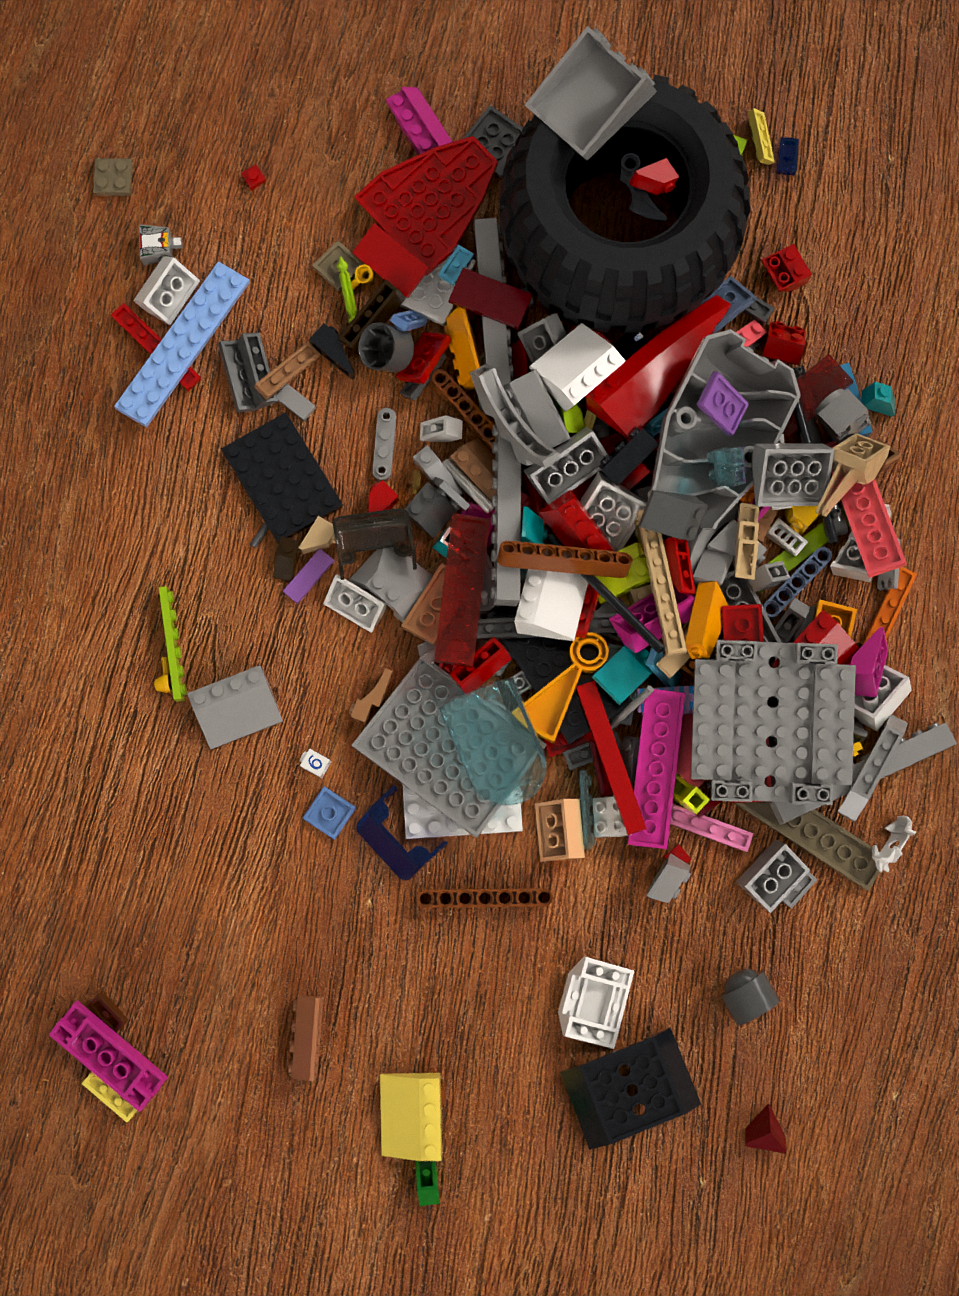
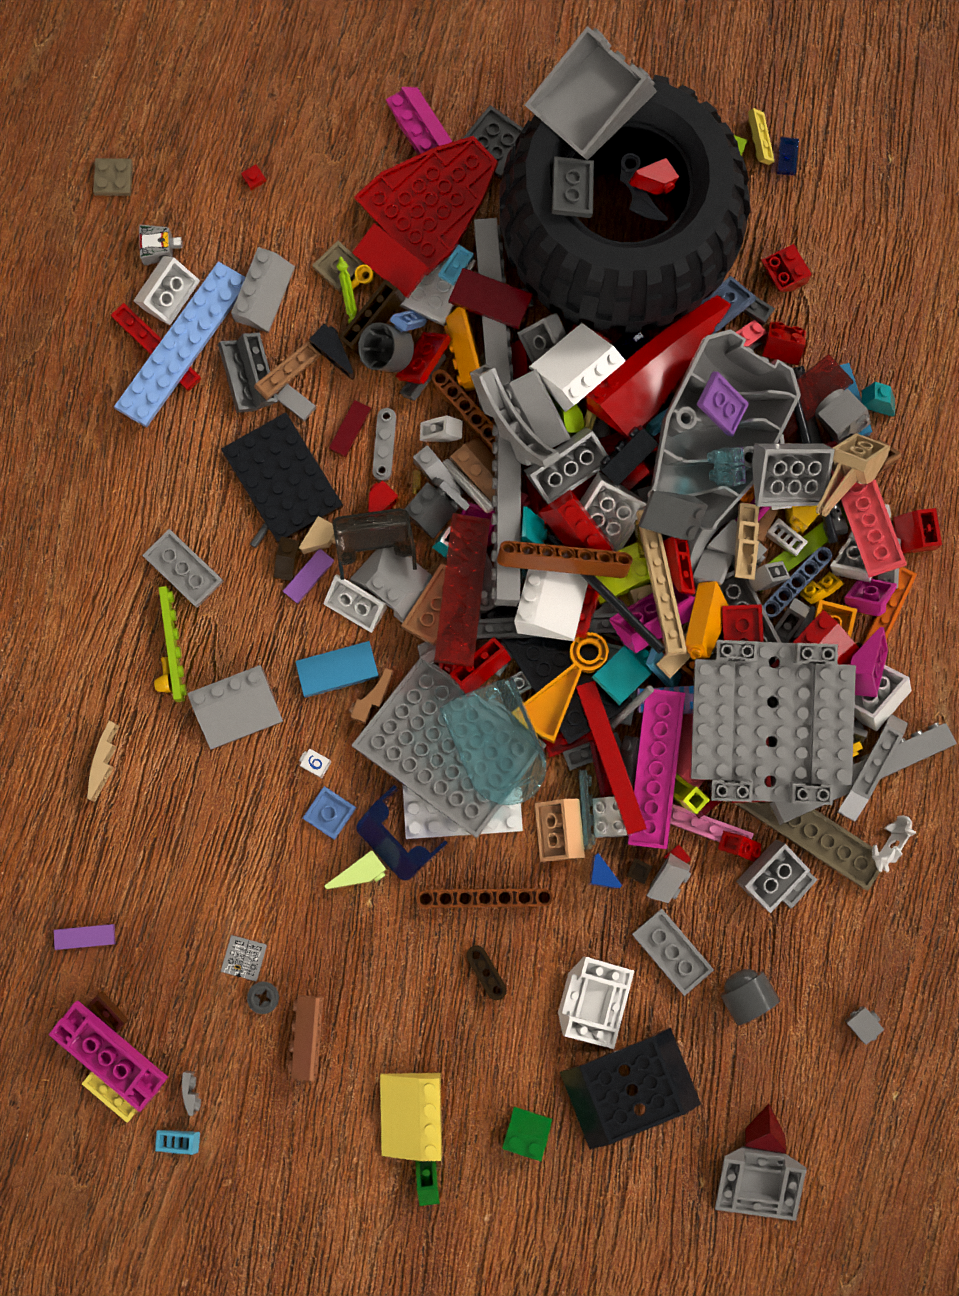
none -> medium lavender tile [54,924,115,950]
none -> tan slope [87,721,120,802]
none -> light grey plate [142,529,224,608]
none -> medium azure slope [155,1130,200,1155]
none -> light grey slope [182,1071,201,1116]
none -> light grey sticker [221,935,267,982]
none -> light grey slope [231,247,295,333]
none -> dark grey gear [247,982,279,1014]
none -> dark azure slope [296,641,379,698]
none -> yellowish green slope [325,850,387,890]
none -> dark red tile [329,400,371,458]
none -> dark brown plate [466,945,507,1000]
none -> green slope [502,1106,552,1162]
none -> dark grey plate [552,157,594,218]
none -> blue slope [589,853,622,889]
none -> dark brown plate [626,858,653,884]
none -> light grey plate [632,908,714,996]
none -> light grey slope [715,1147,806,1221]
none -> red bracket [718,830,761,862]
none -> yellow slope [799,572,843,604]
none -> dark pink slope [845,579,897,616]
none -> light grey head [845,1006,884,1045]
none -> red slope [893,508,942,554]

